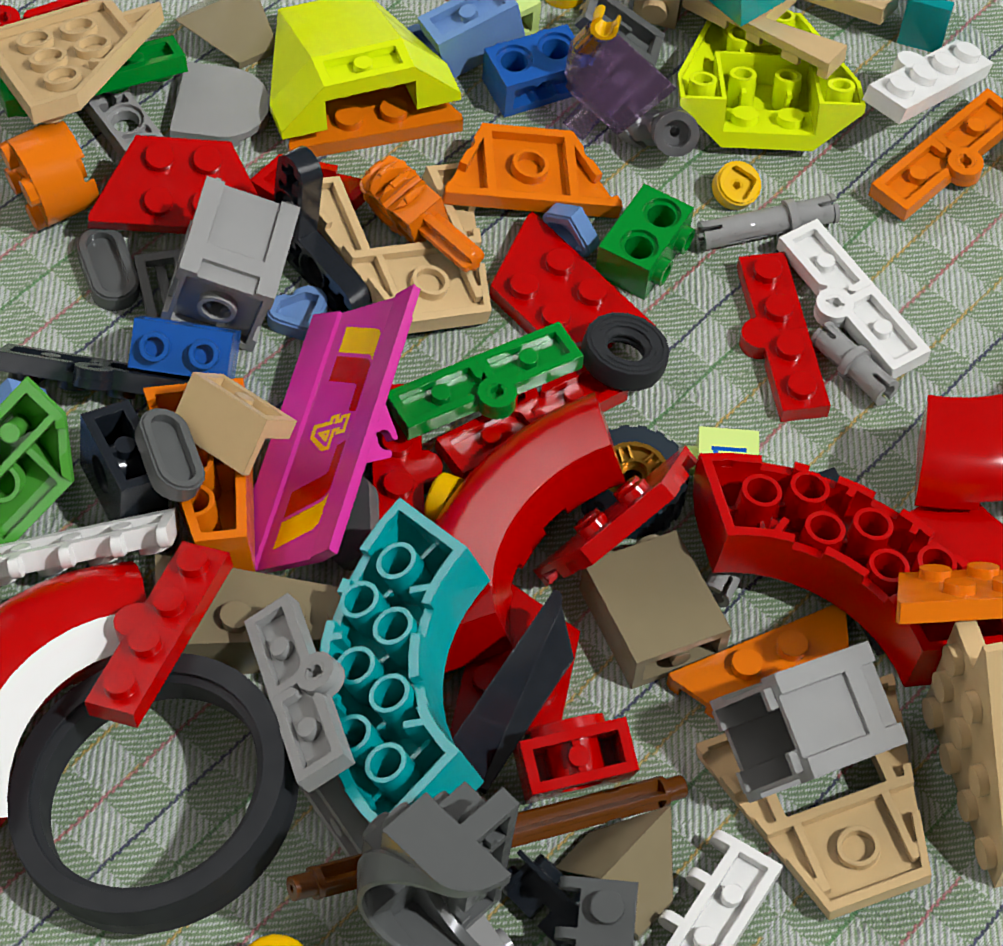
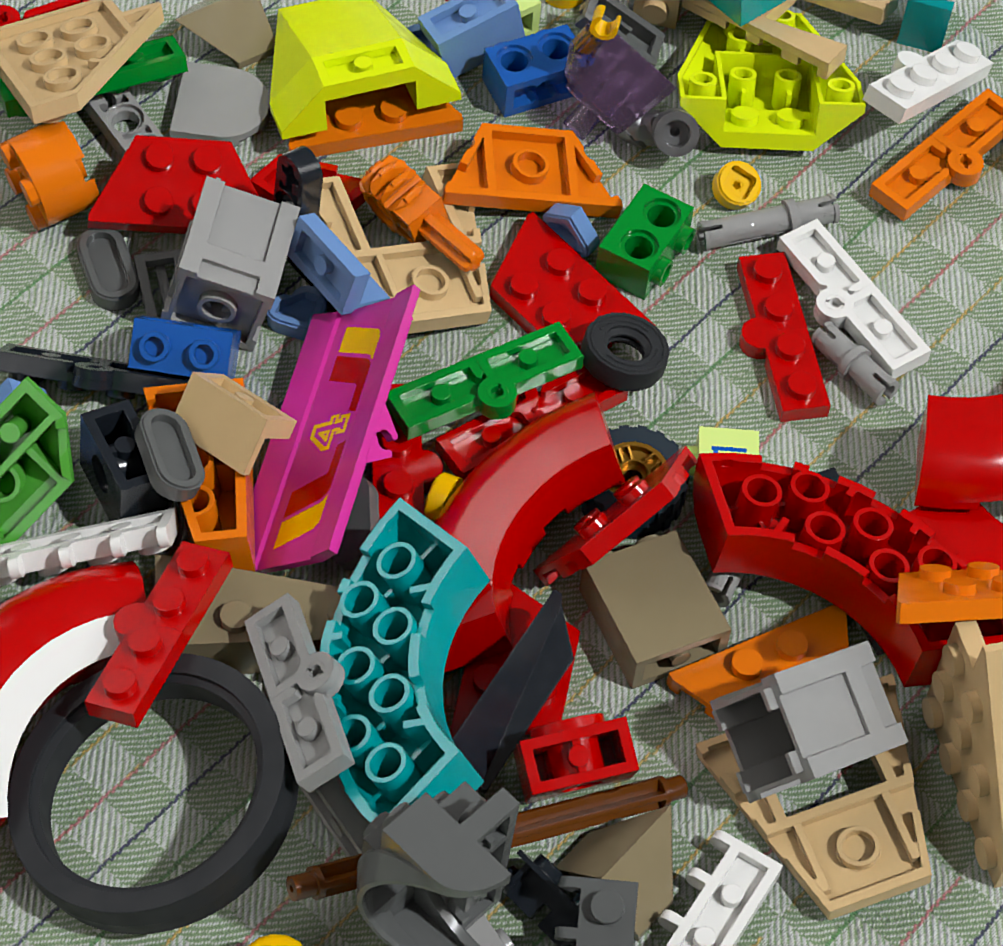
none -> medium blue panel [287,213,390,315]

